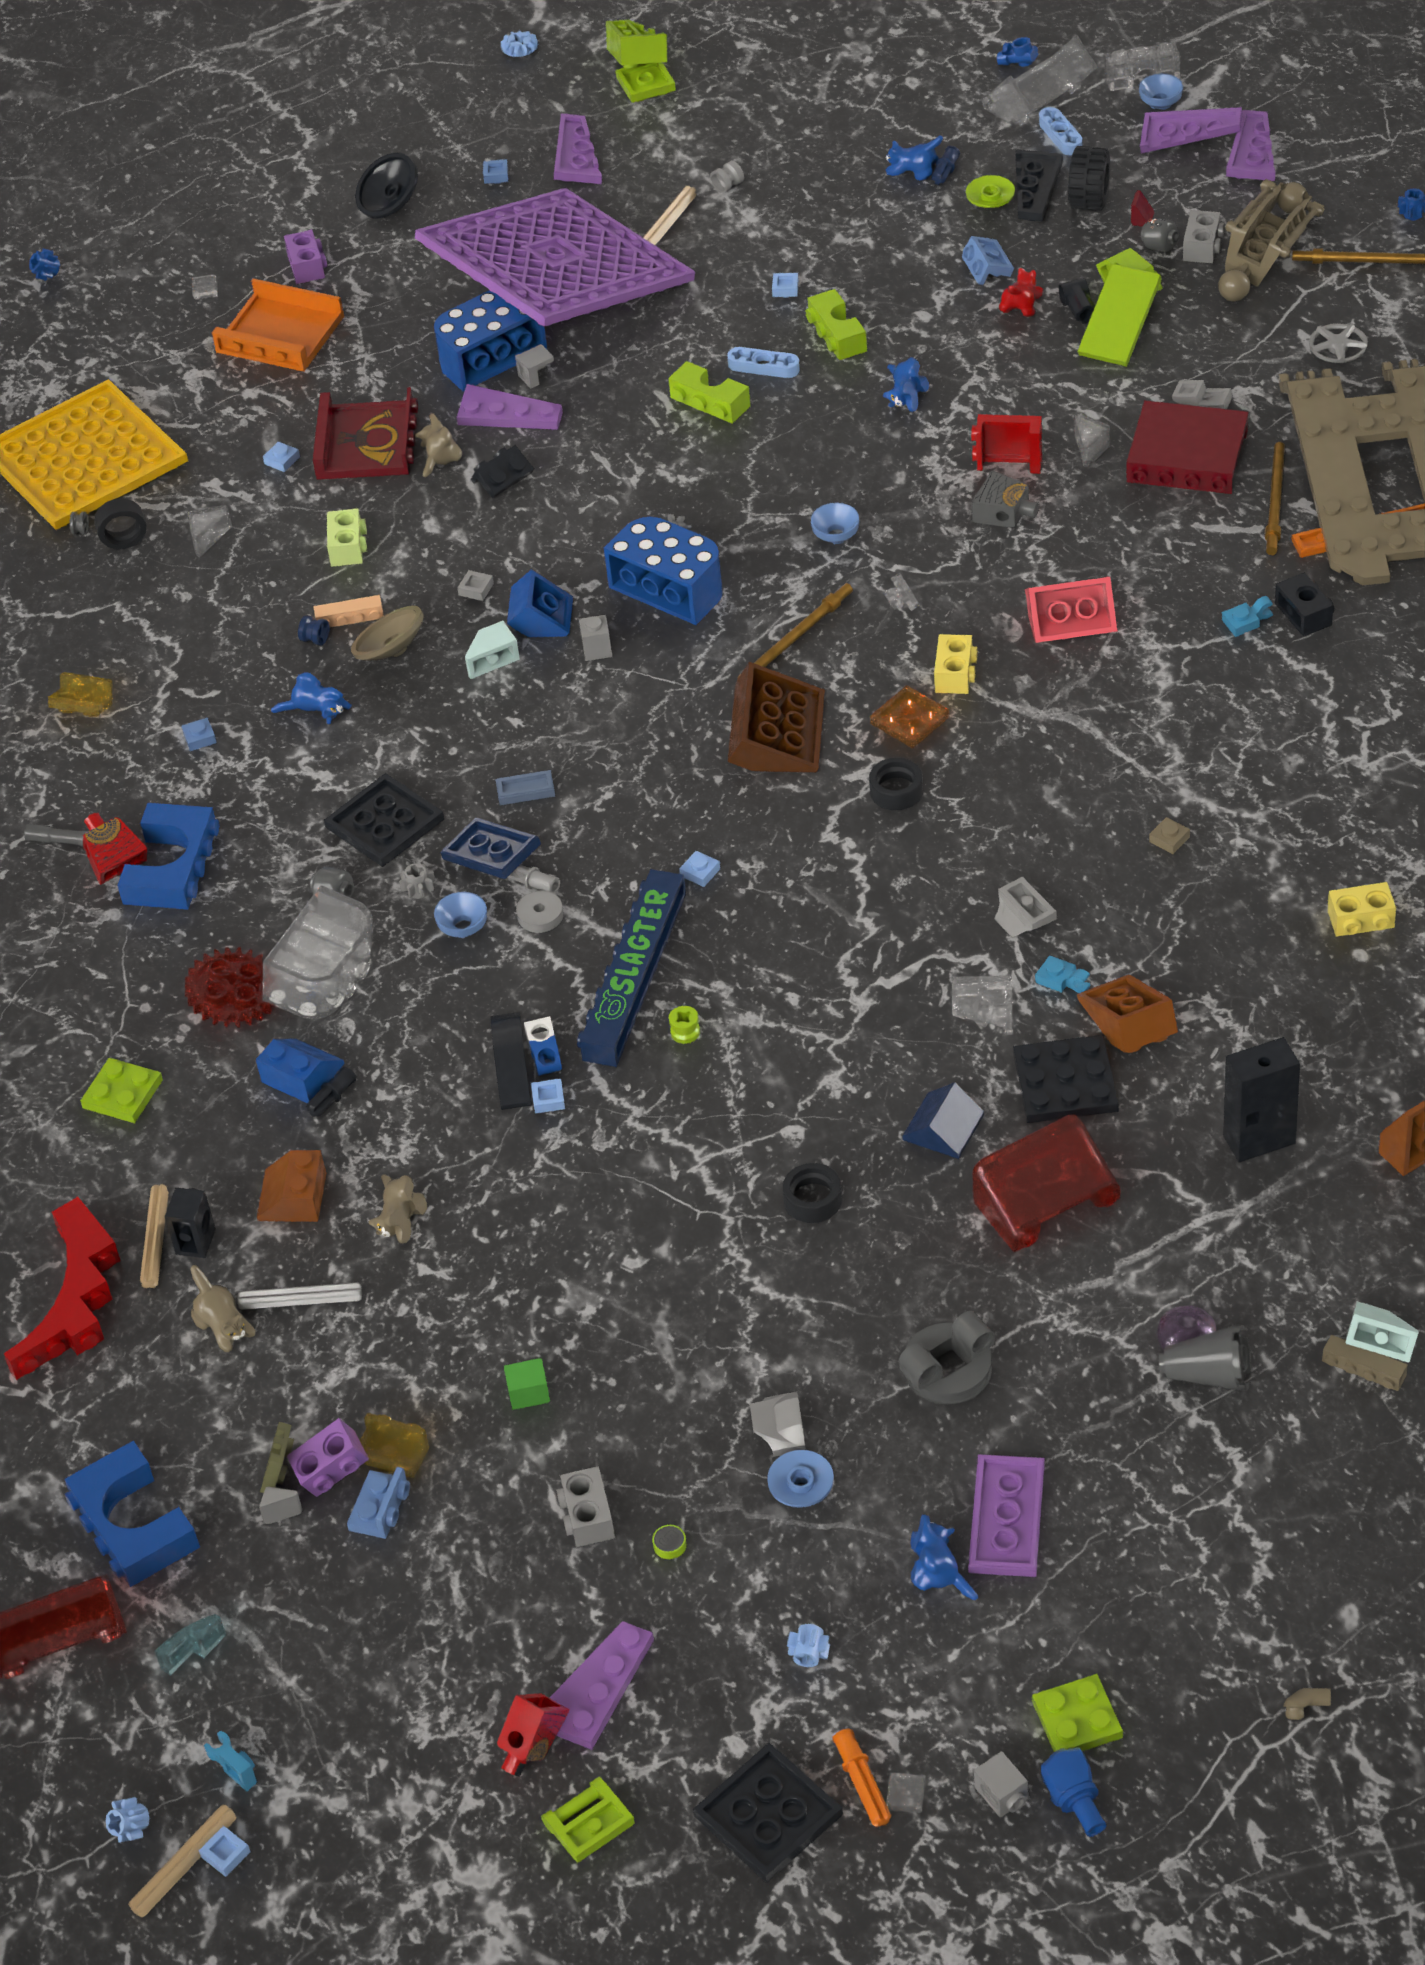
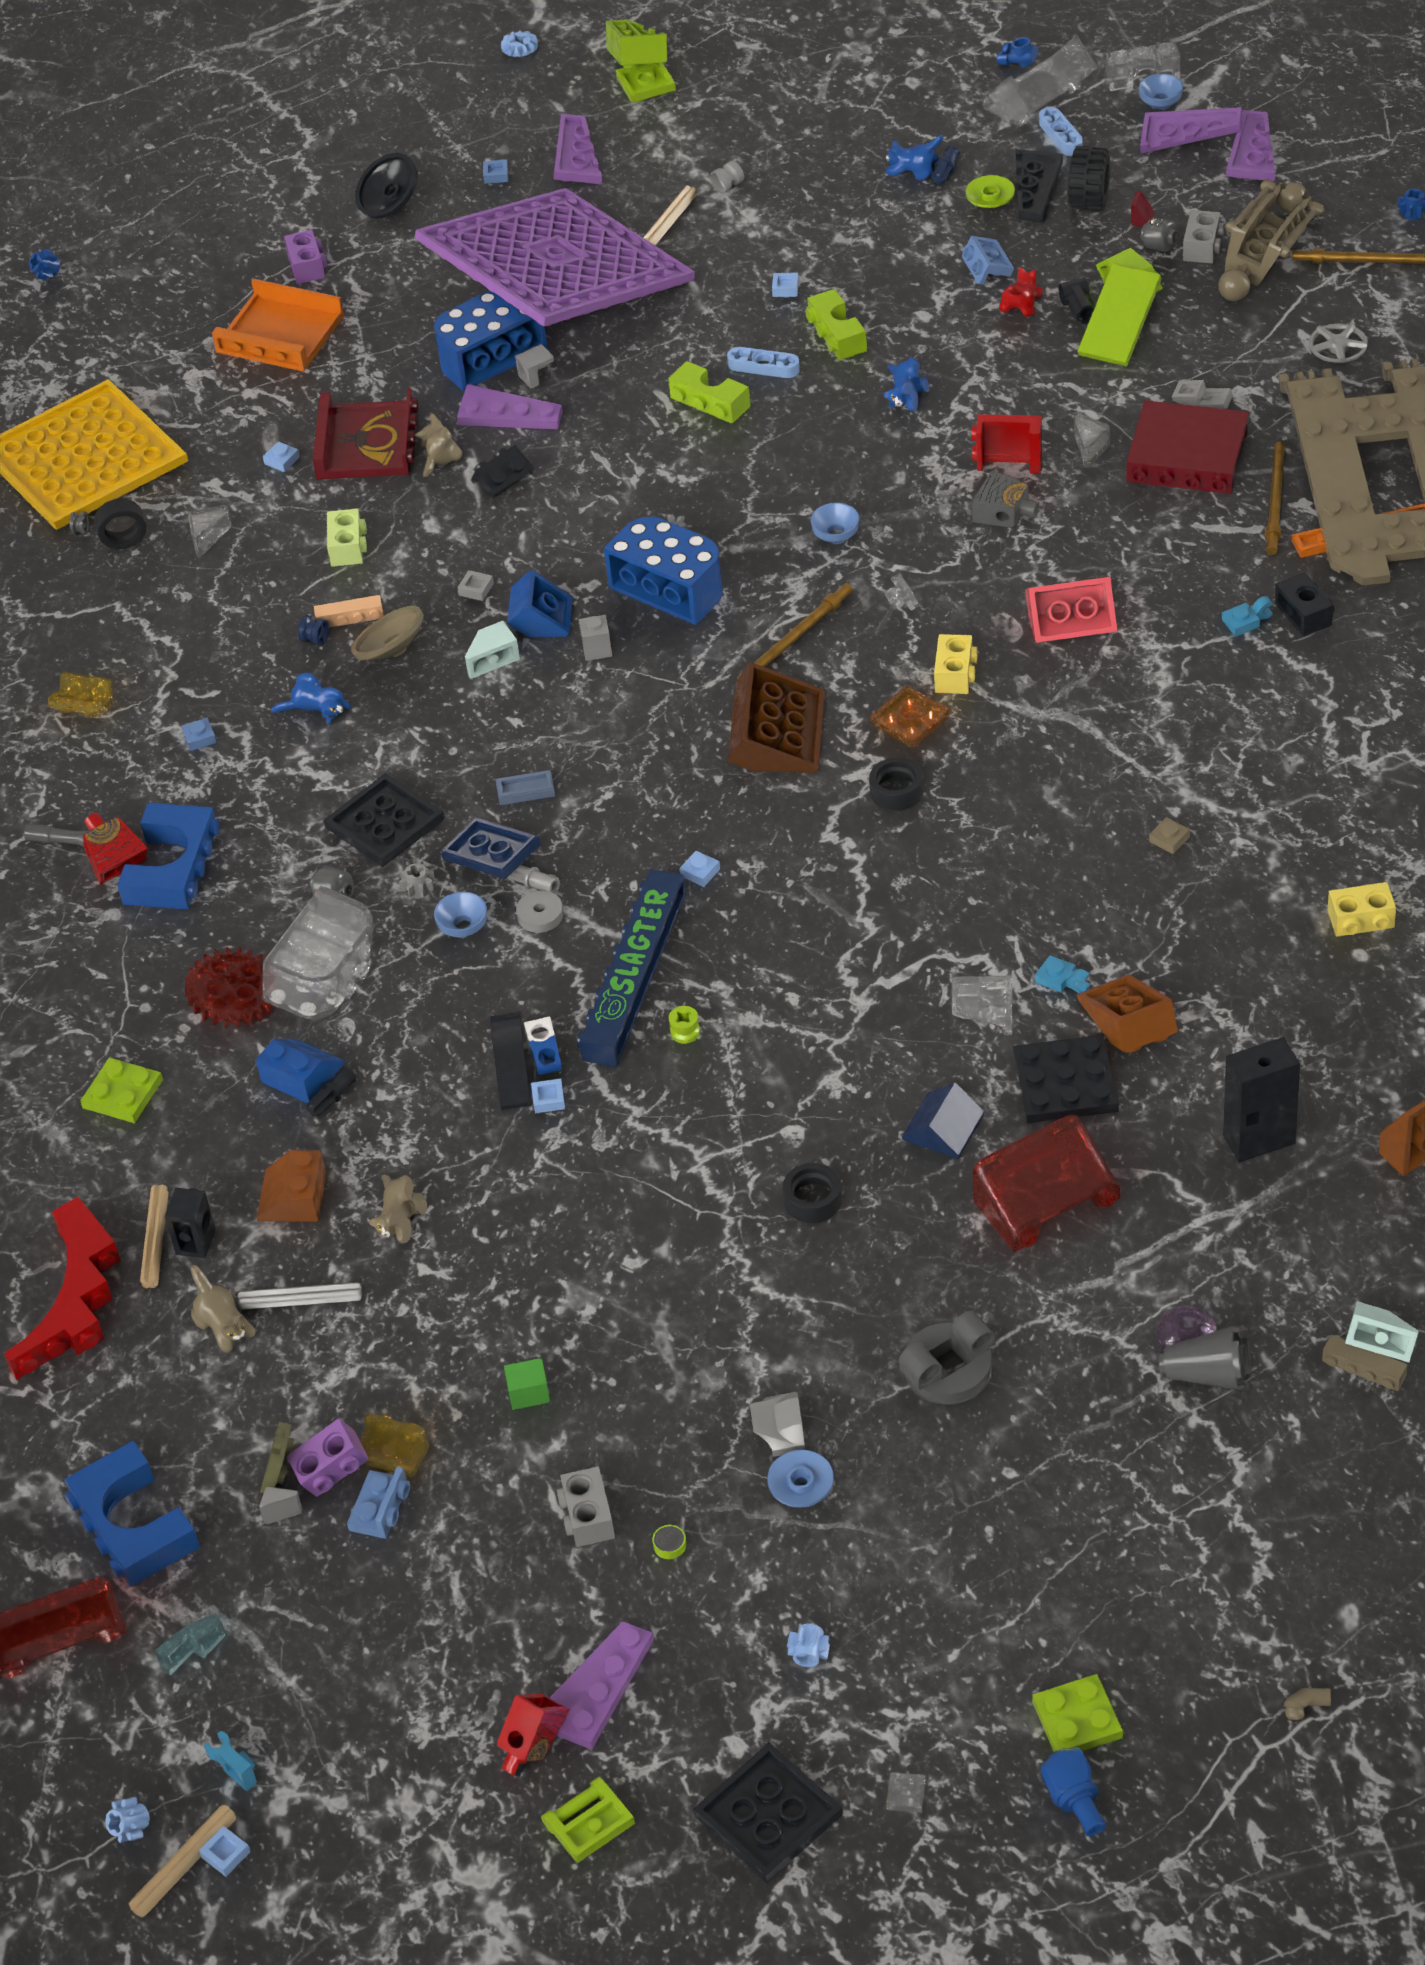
clear tile [192,274,218,300] -> none
orange axle [832,1728,891,1827] -> none
blue animal [911,1515,978,1600] -> none
medium lavender tile [968,1454,1045,1577] -> none
light grey brick [974,1751,1028,1818] -> none
light grey slope [994,876,1057,938] -> none

